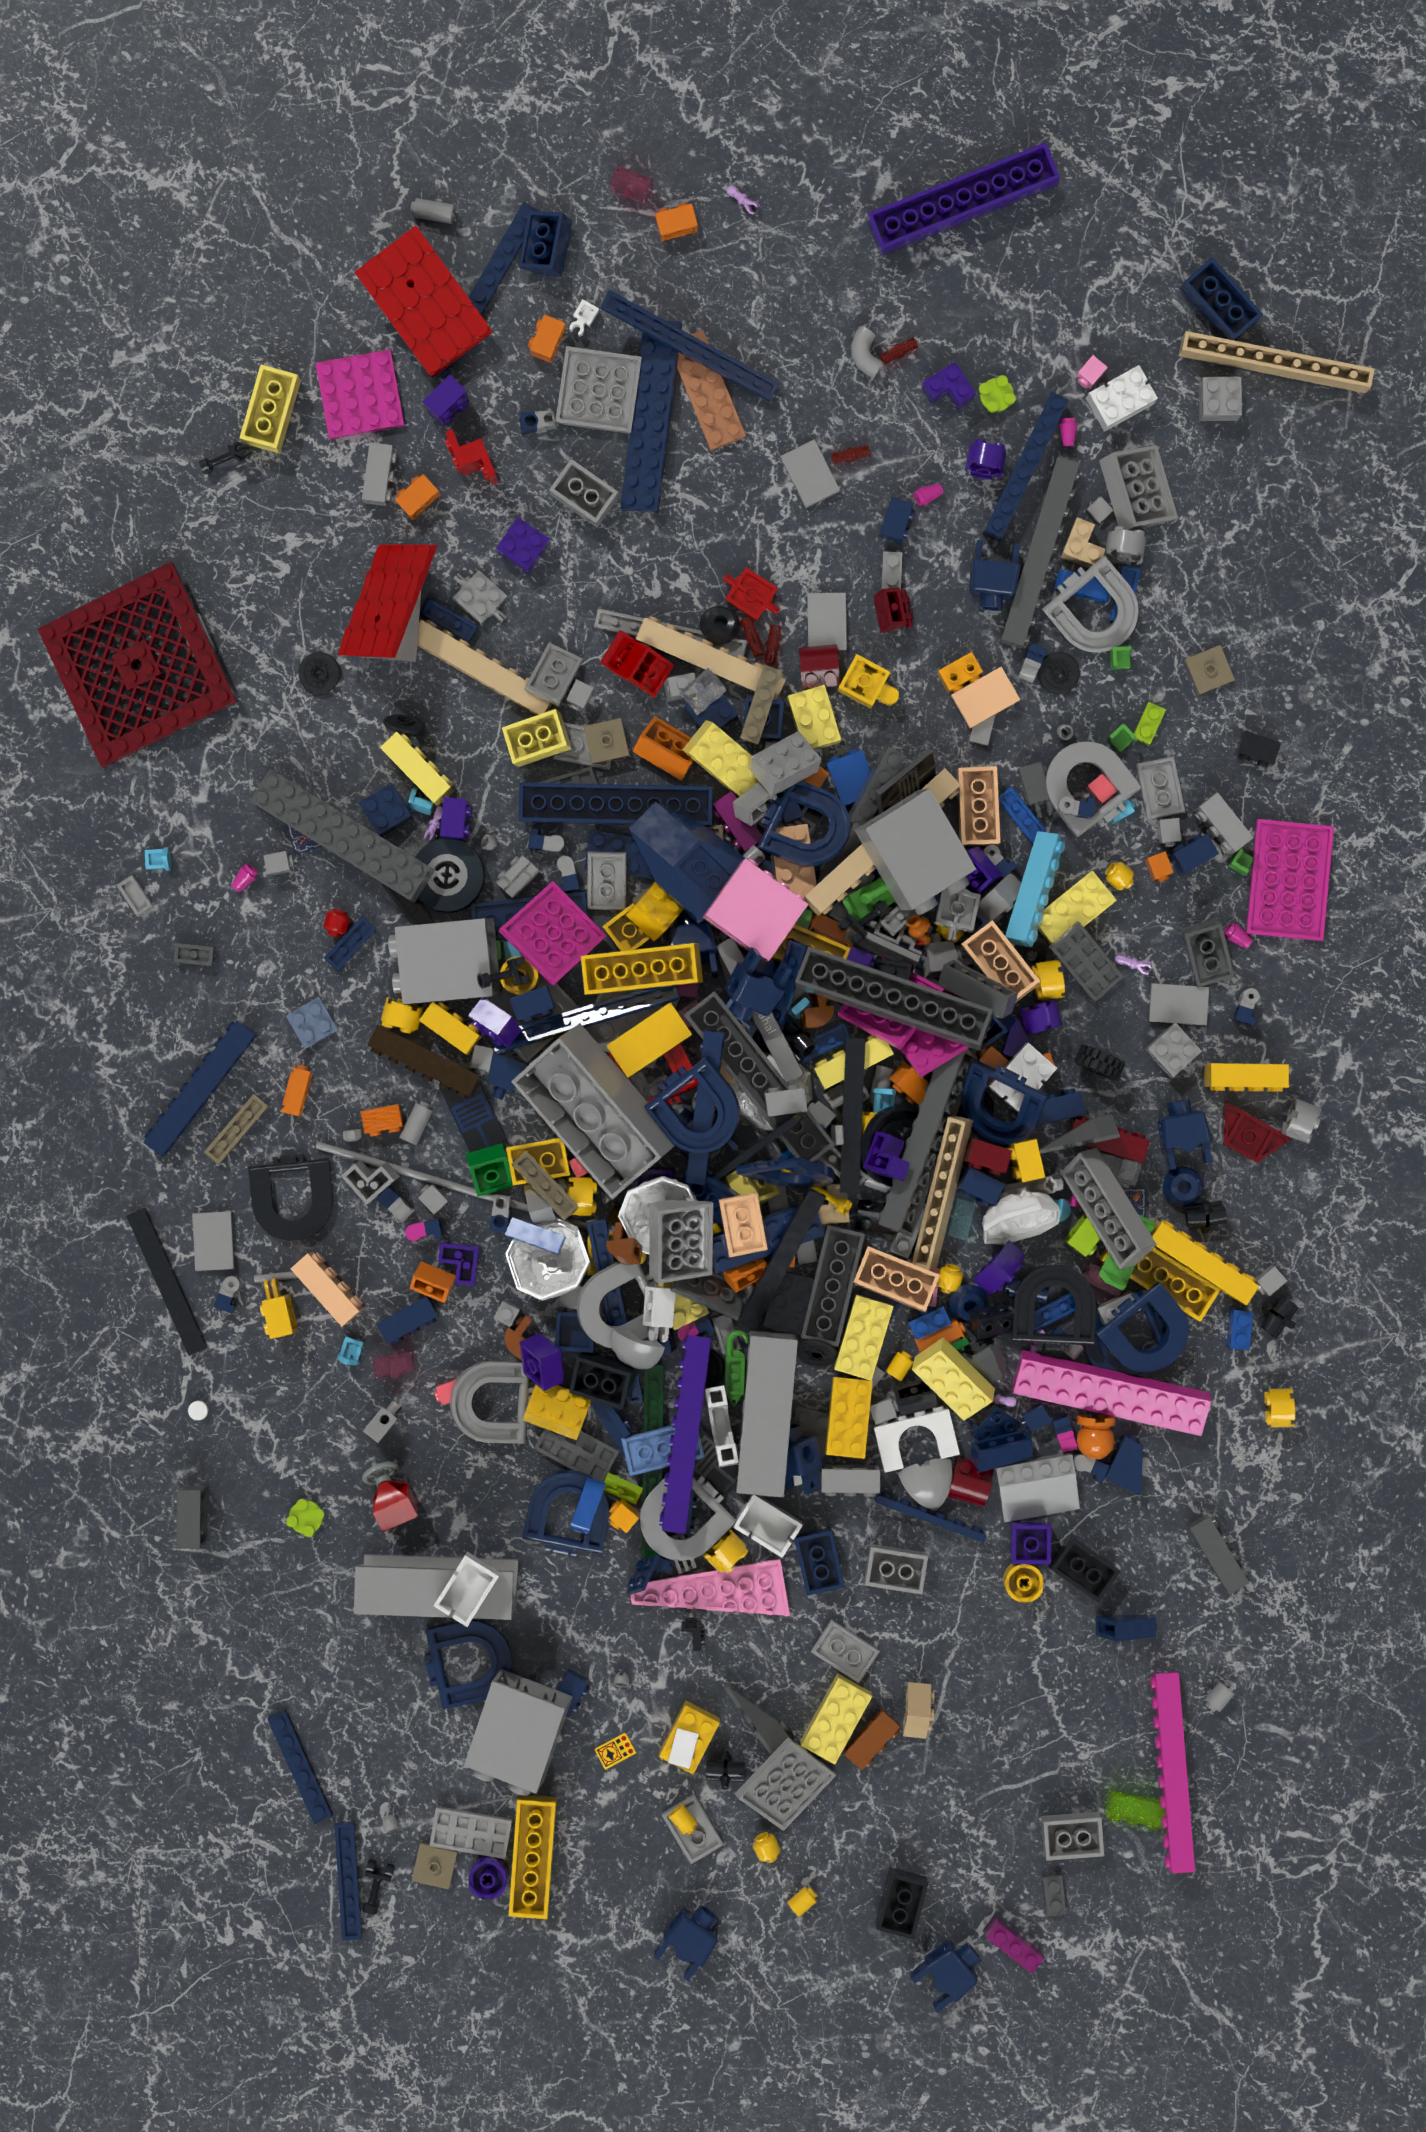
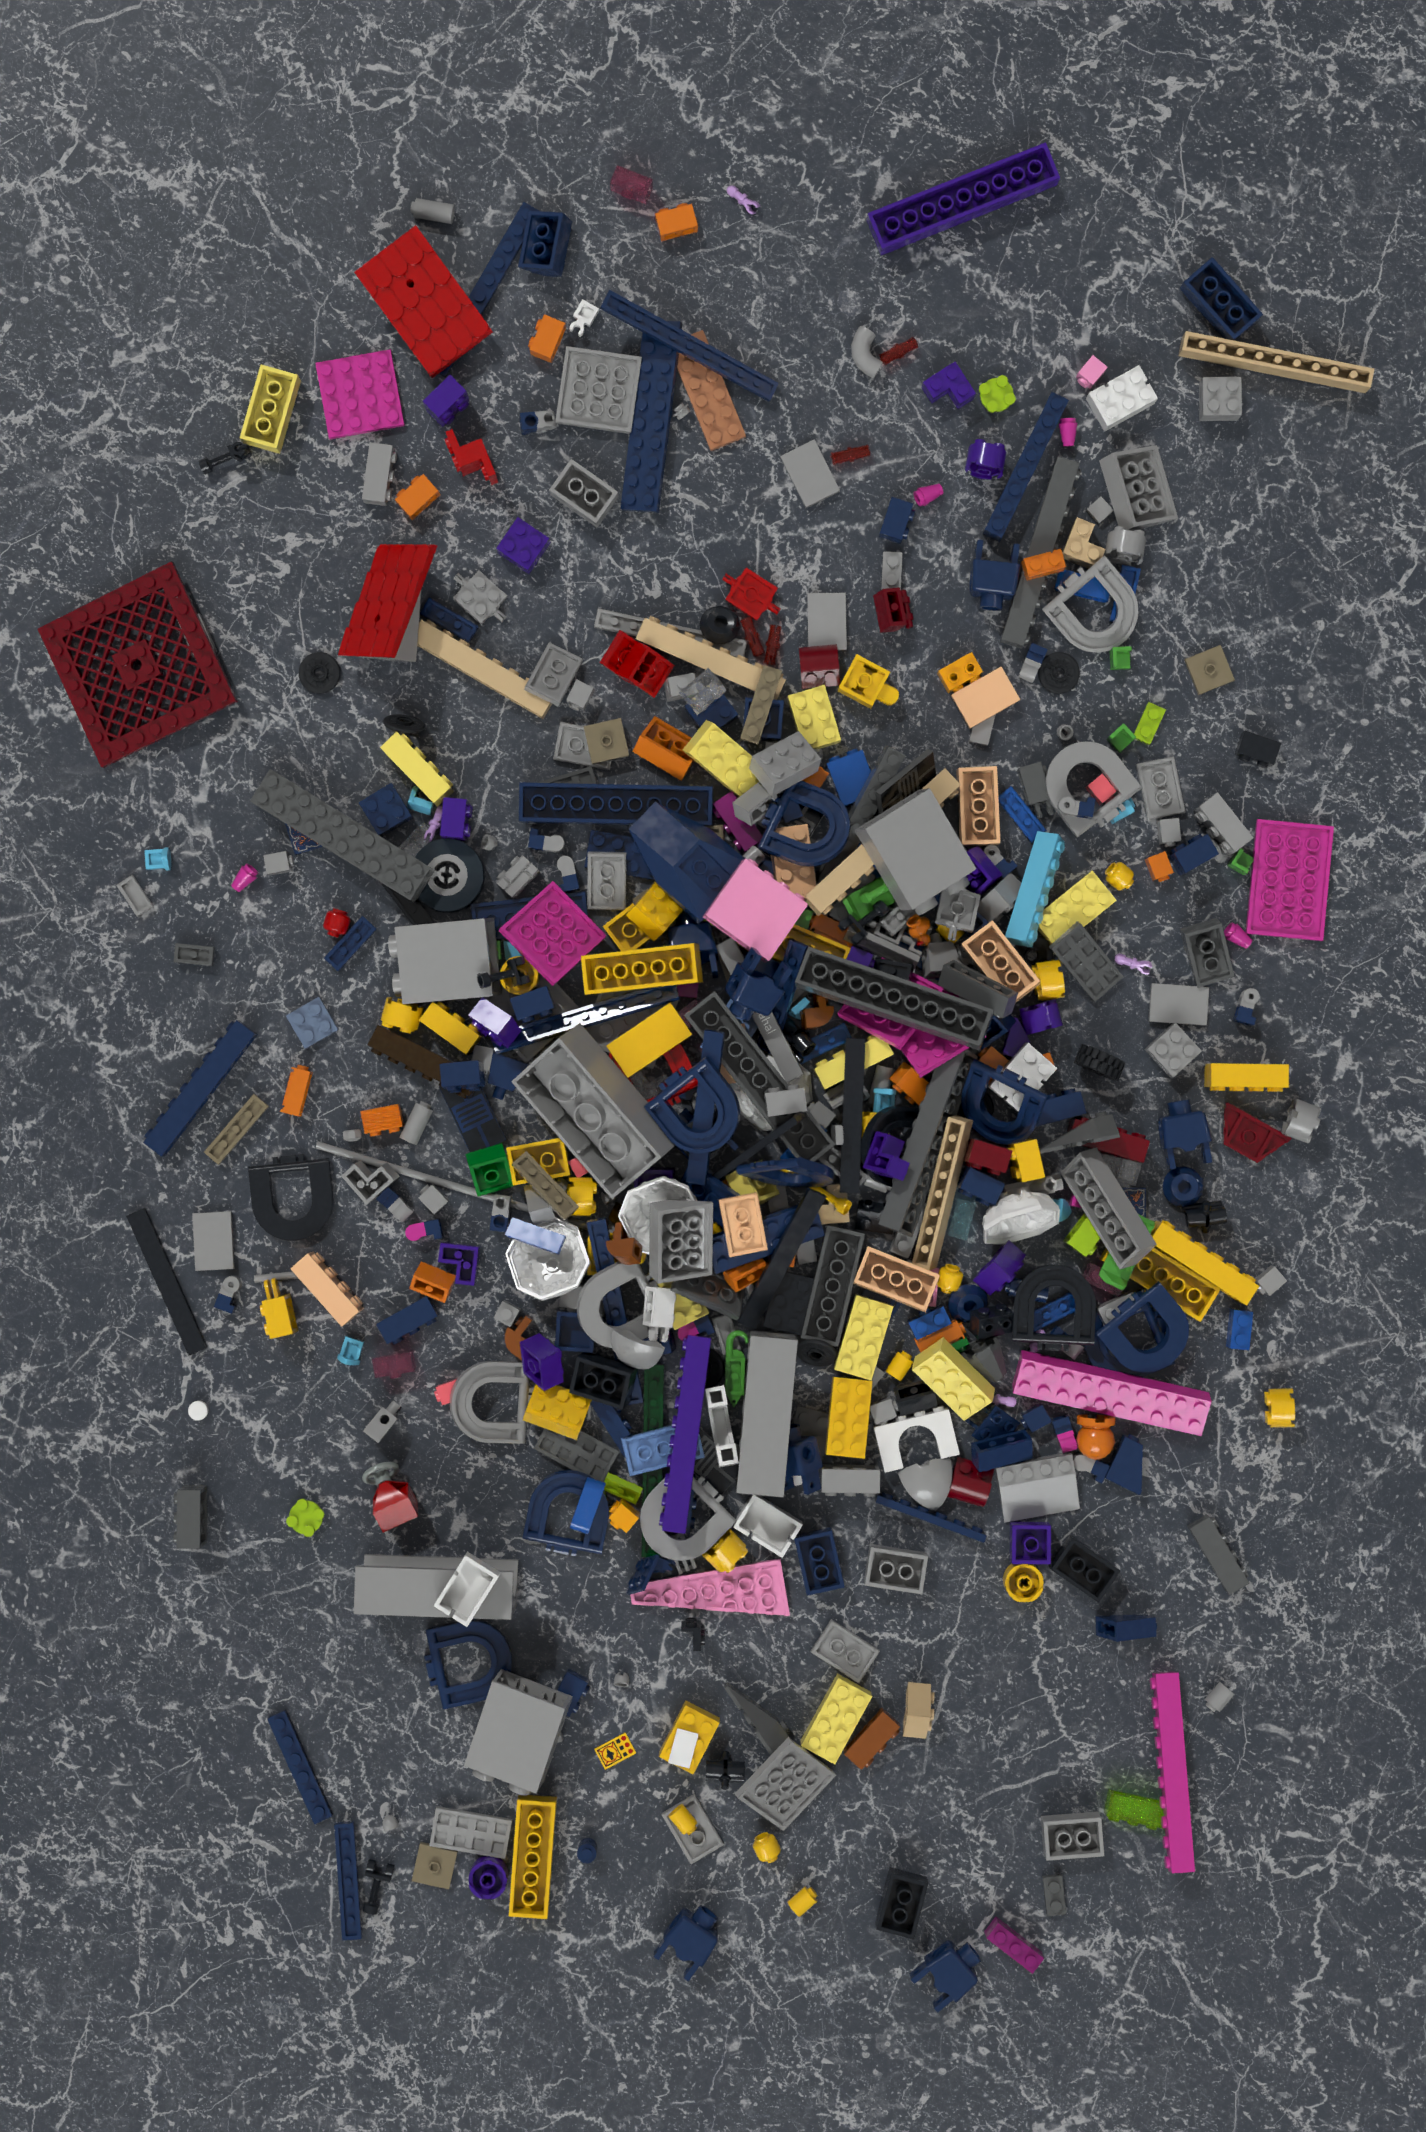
light yellow brick [502,709,572,767] -> none
black pin [1260,1295,1299,1339] -> none
none -> dark blue brick [440,1060,485,1093]
none -> dark blue brick [577,1838,597,1863]
none -> light grey plate [673,403,691,420]
none -> orange brick [1021,549,1066,581]

